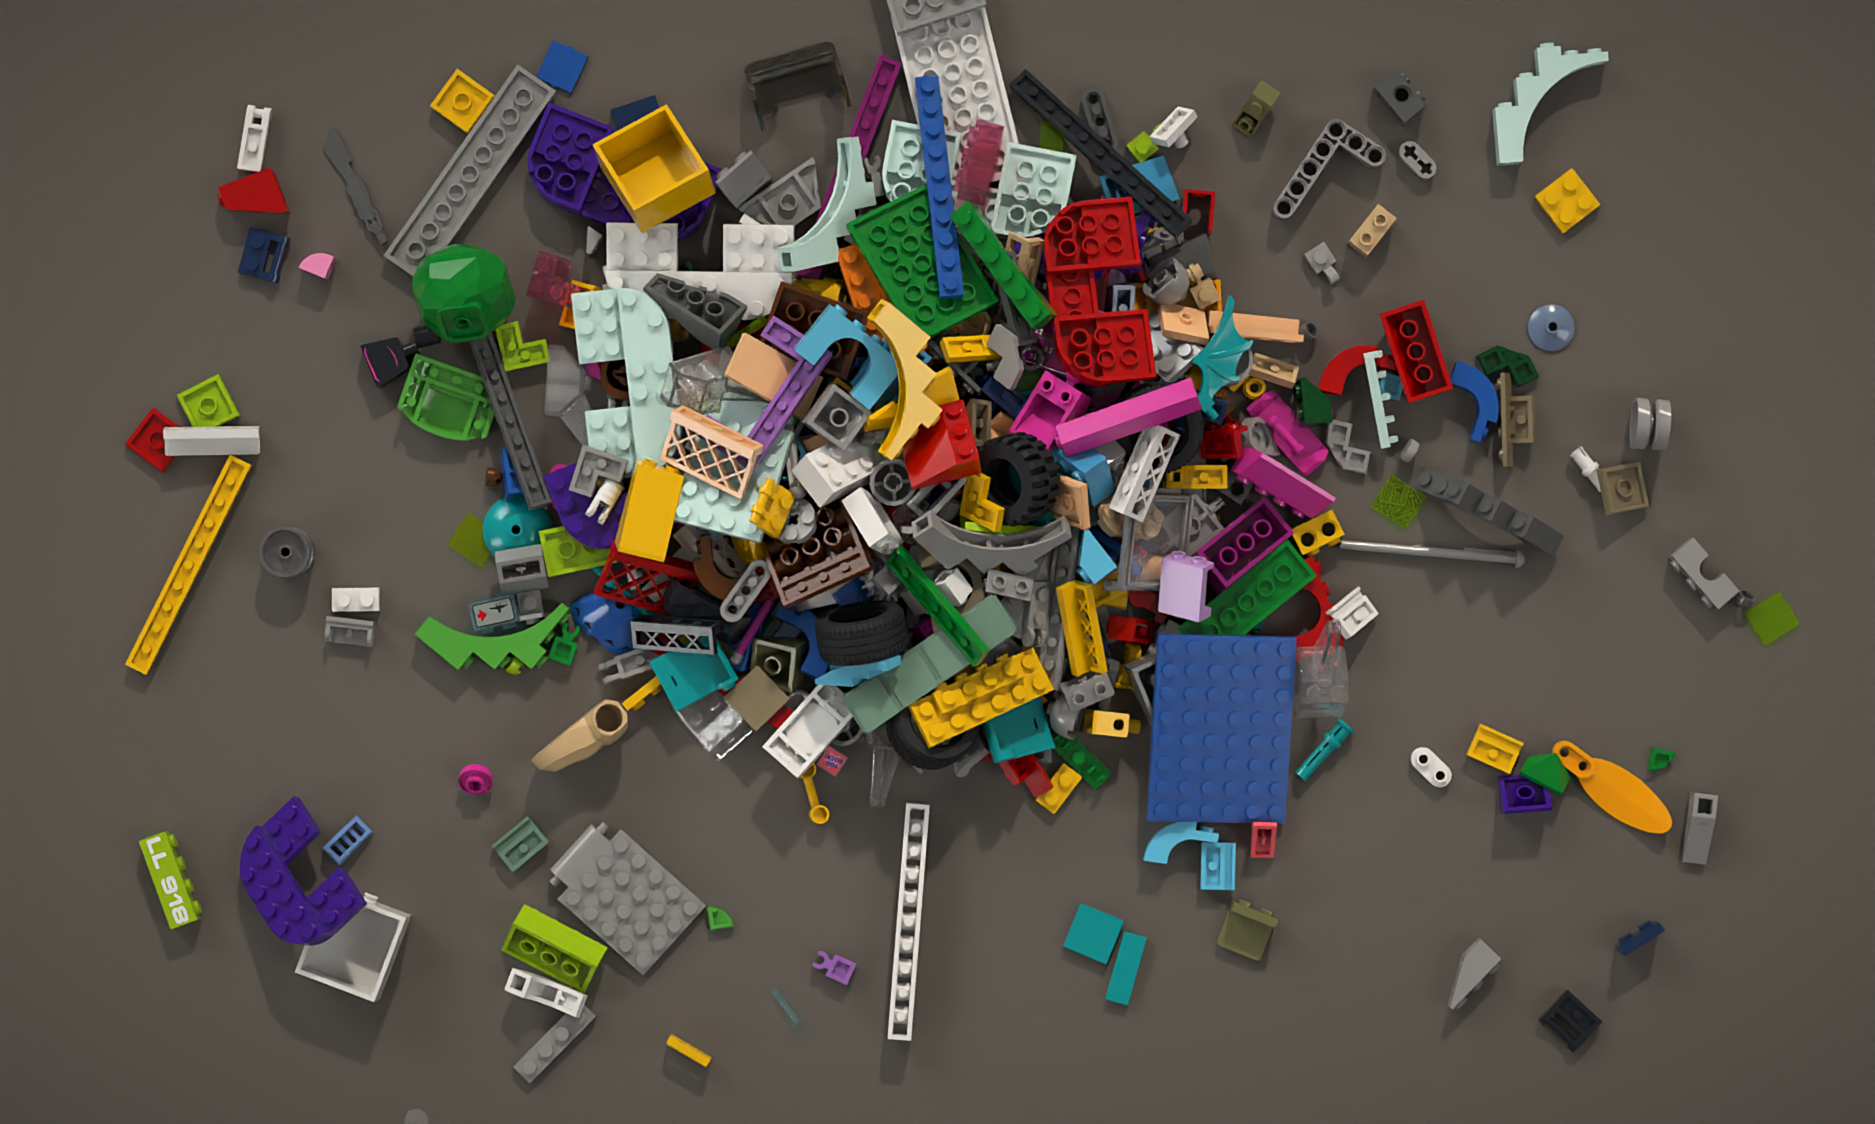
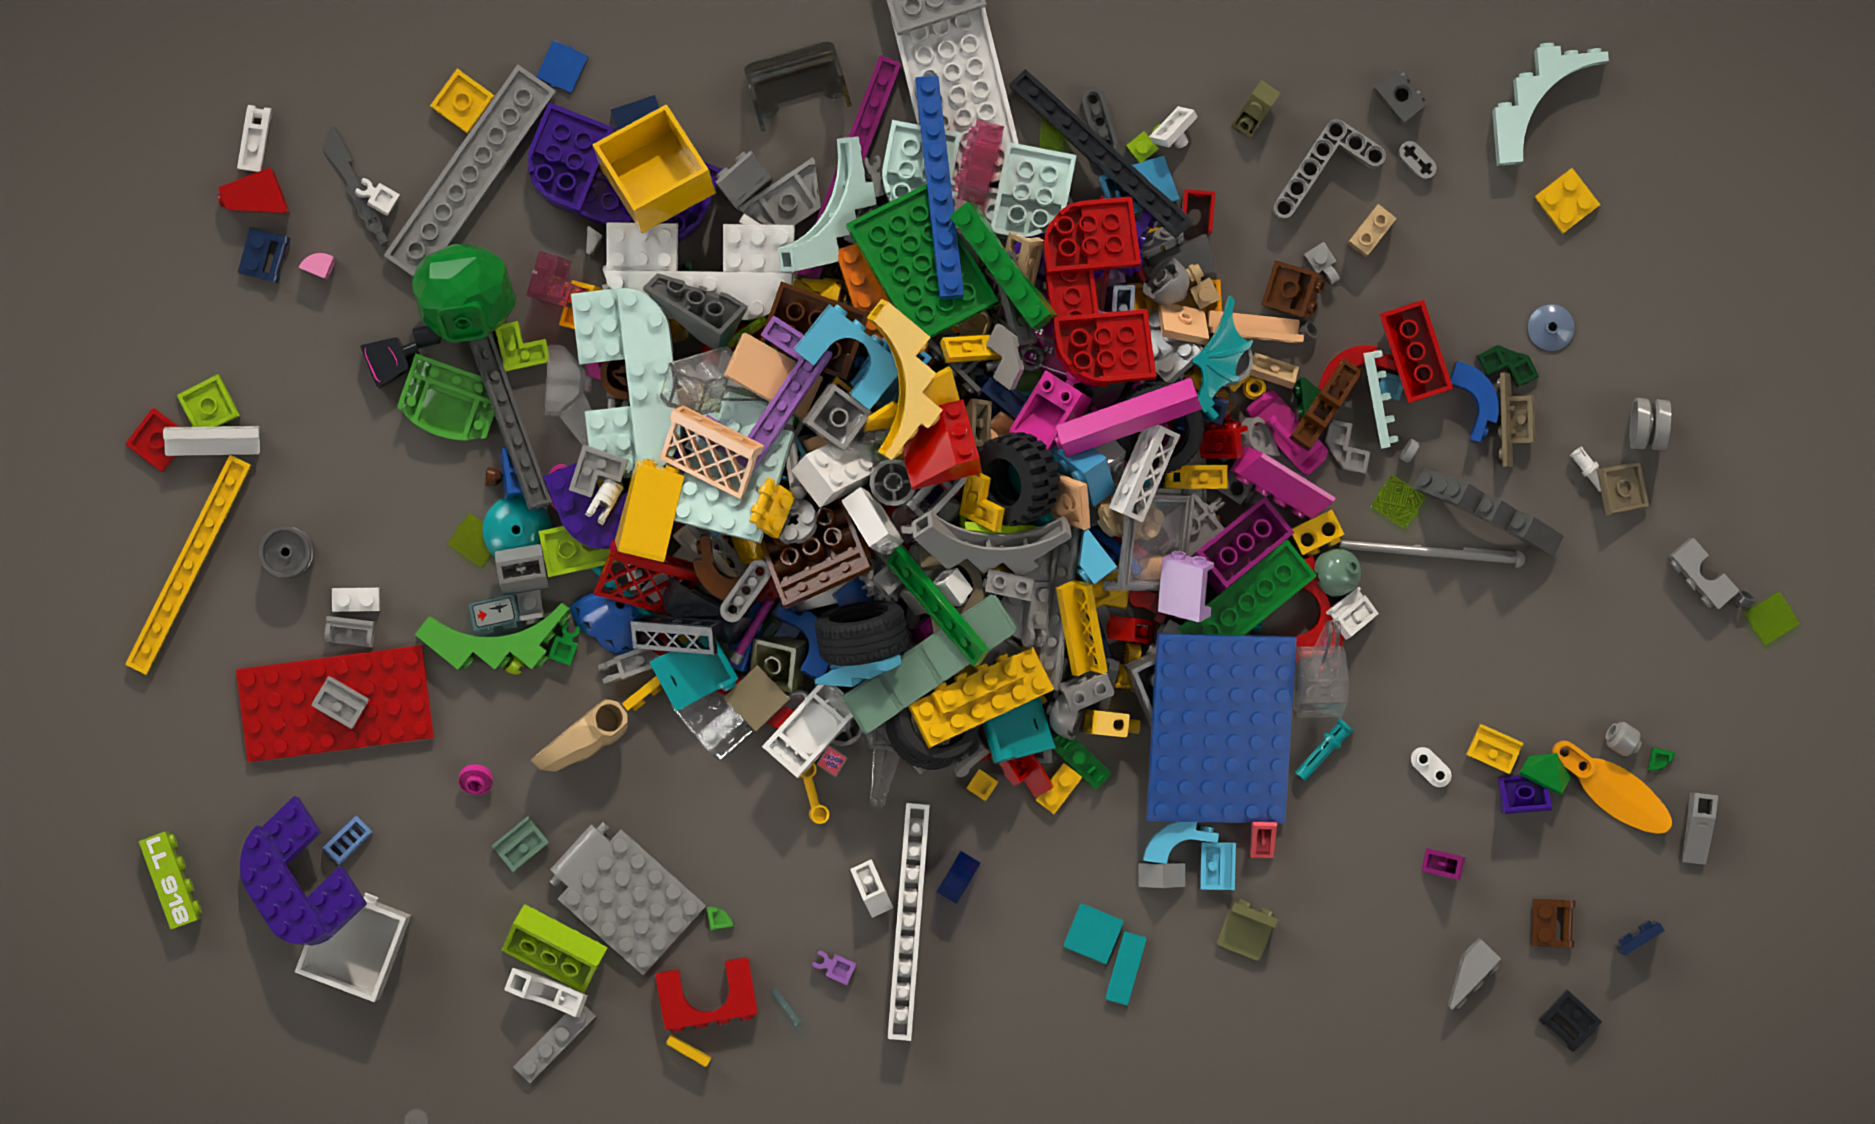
none -> red plate [236,645,435,762]
none -> light grey plate [311,676,370,729]
none -> white plate [355,178,400,216]
none -> red arch [655,957,759,1033]
none -> white slope [850,859,893,918]
none -> clear blue slope [936,851,981,904]
none -> yellow plate [966,769,998,801]
none -> light grey slope [1138,863,1185,888]
none -> reddish brown plate [1261,260,1325,320]
none -> reddish brown slope [1289,358,1363,451]
none -> sand green cylinder [1314,549,1362,597]
none -> magenta slope [1421,848,1466,880]
none -> reddish brown plate [1531,899,1576,948]
none -> light grey head [1605,722,1642,756]

